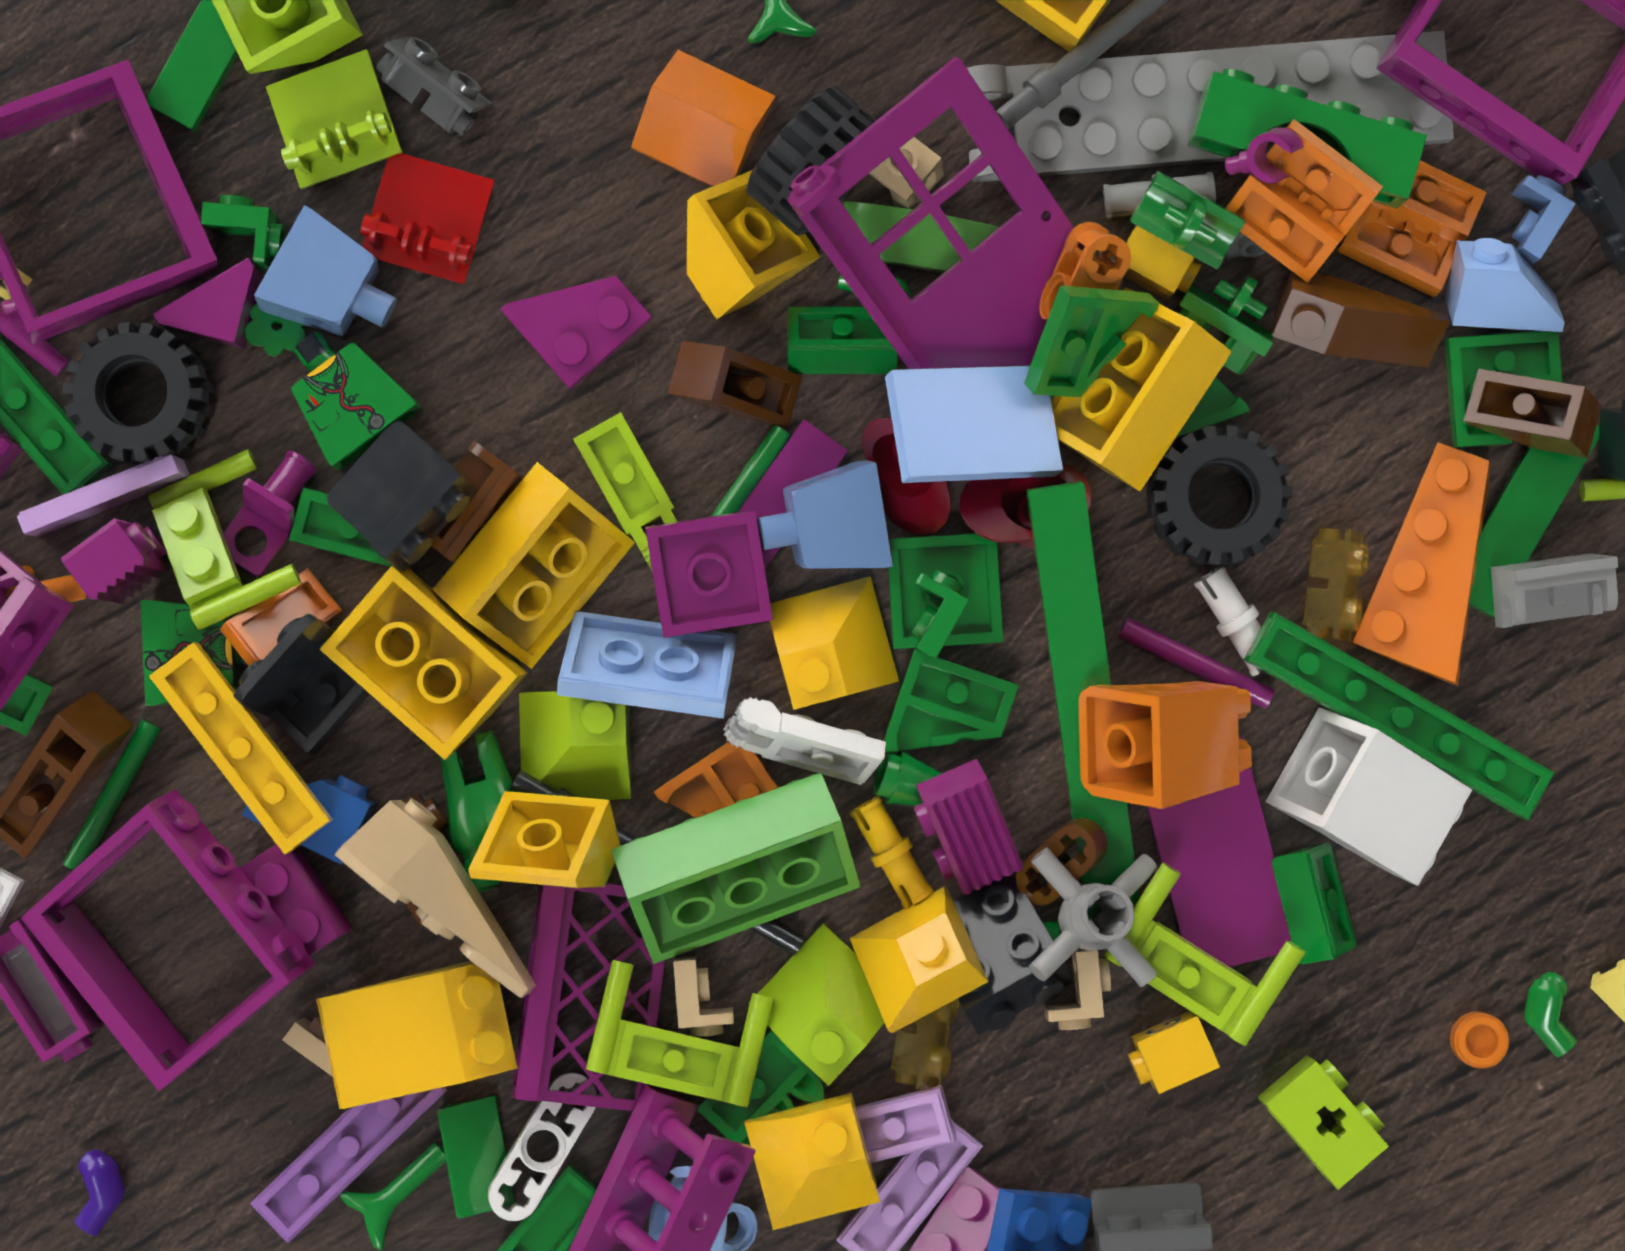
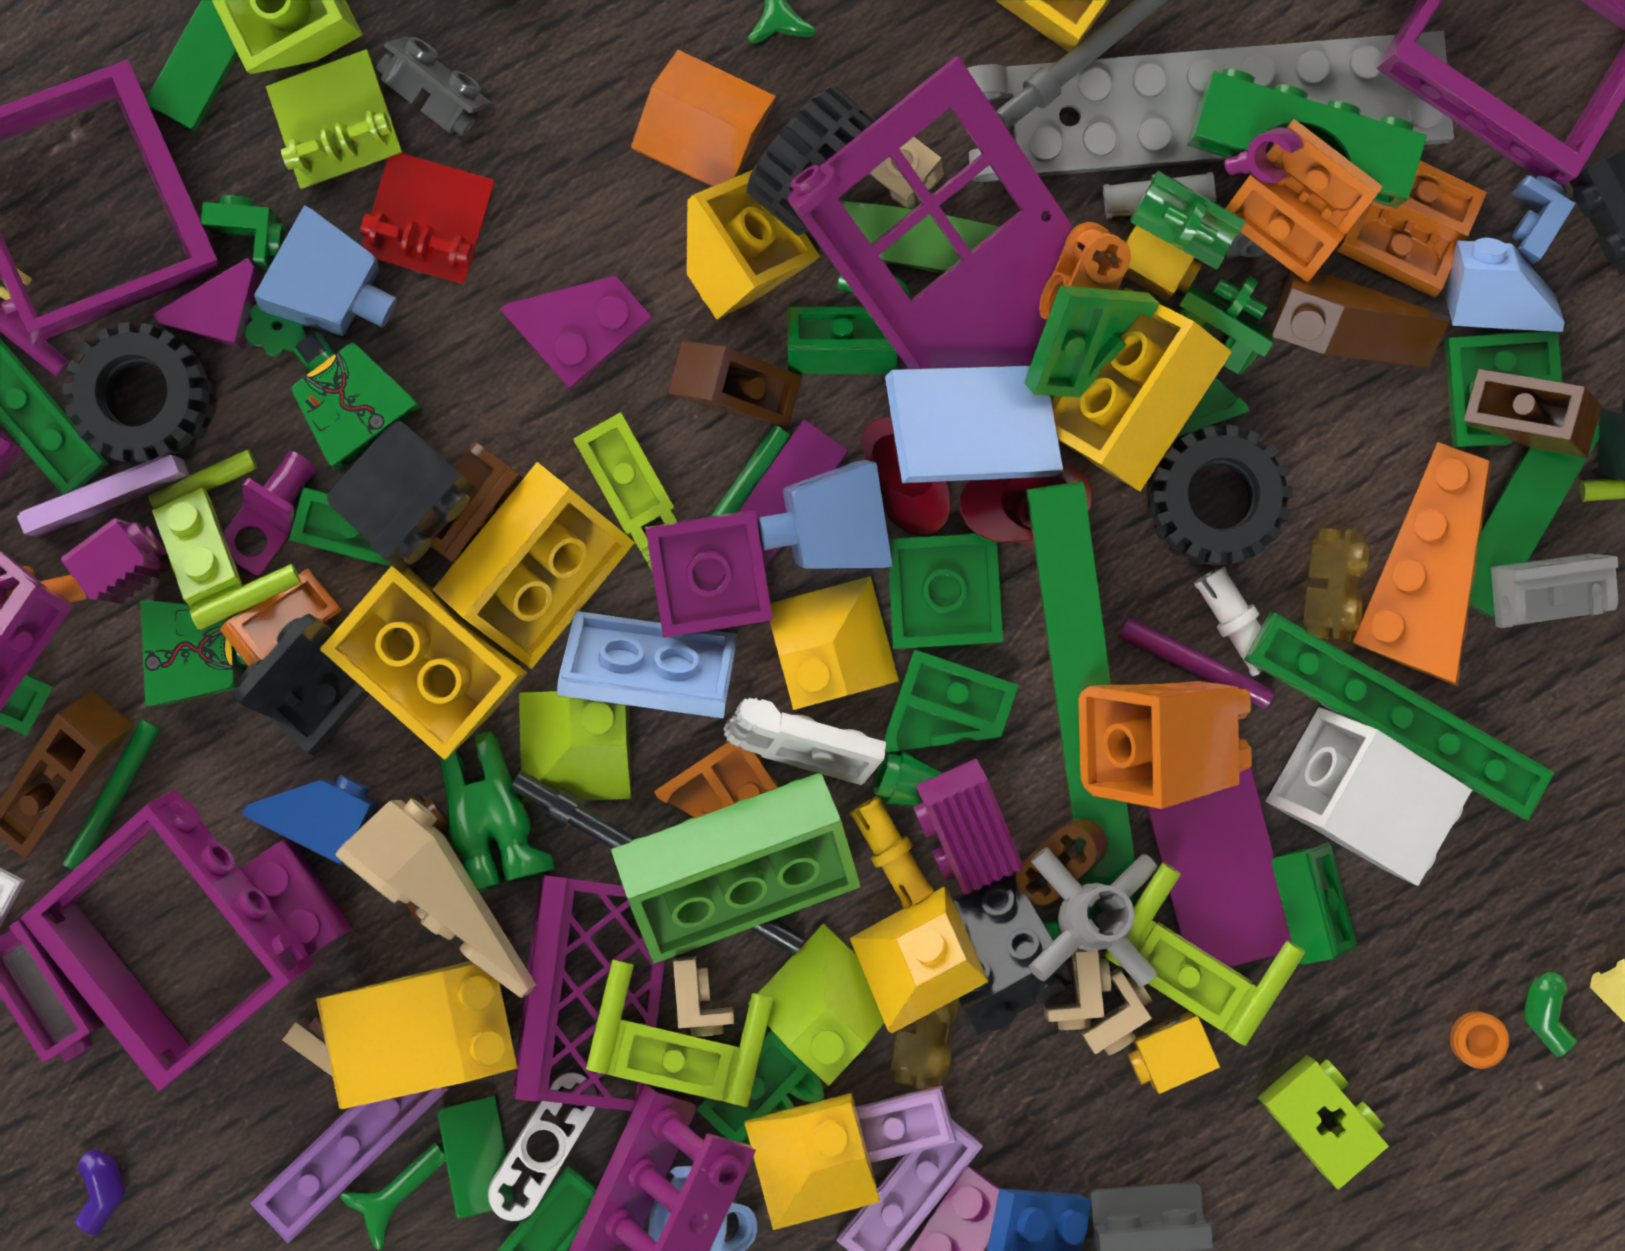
yellow plate [149,642,333,854] -> none
yellow slope [468,791,621,888] -> none
green bracket [912,570,969,660] -> none
none -> tan bracket [1079,968,1152,1055]

